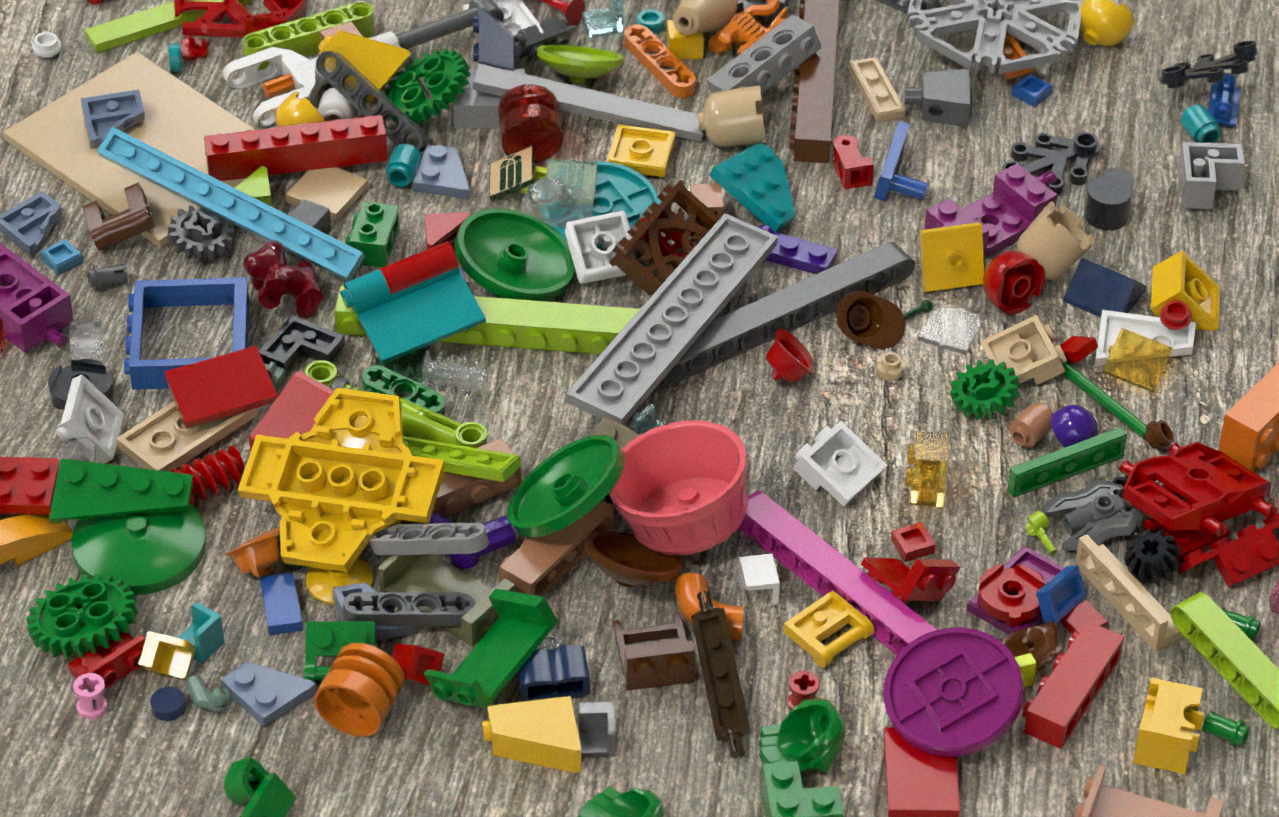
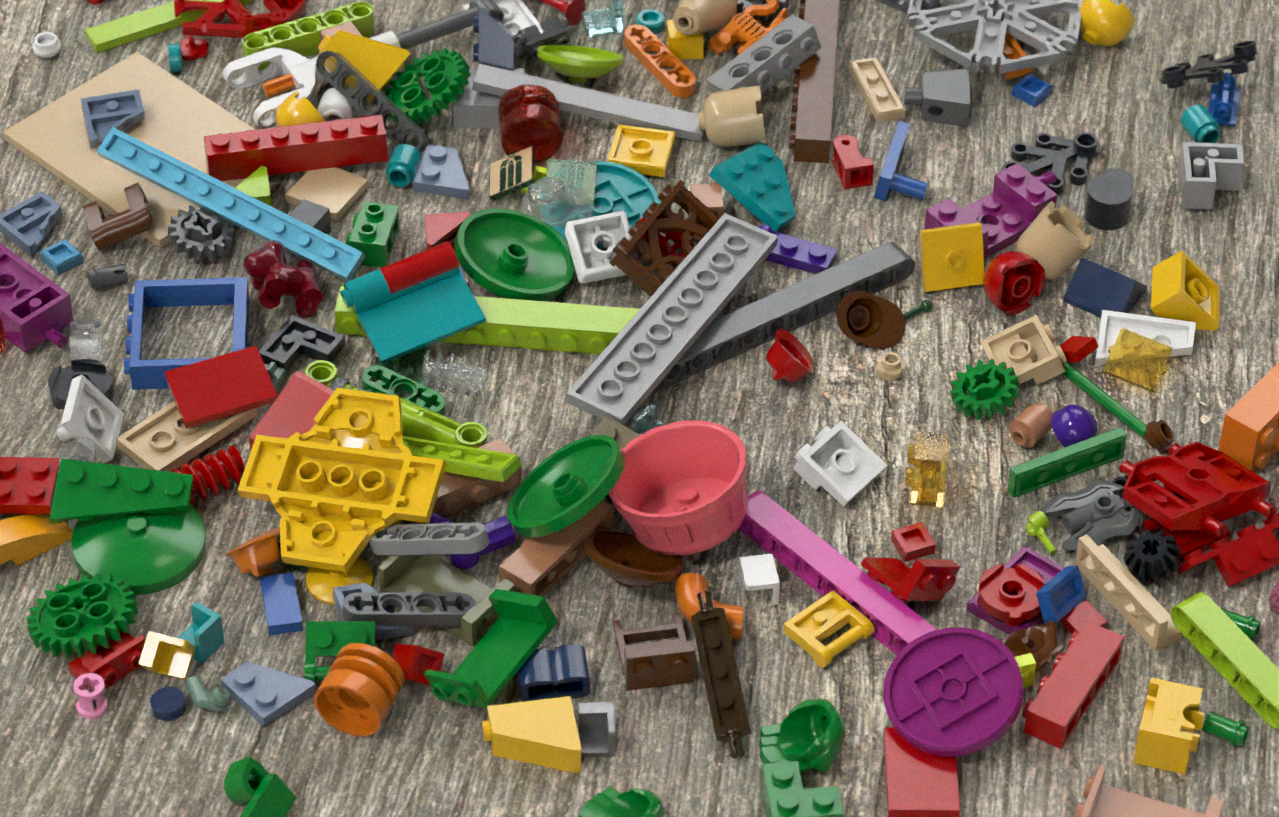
red bush [787,671,820,710] -> none
clear piece [918,302,985,355] -> none
red plate [1160,300,1192,330] -> none

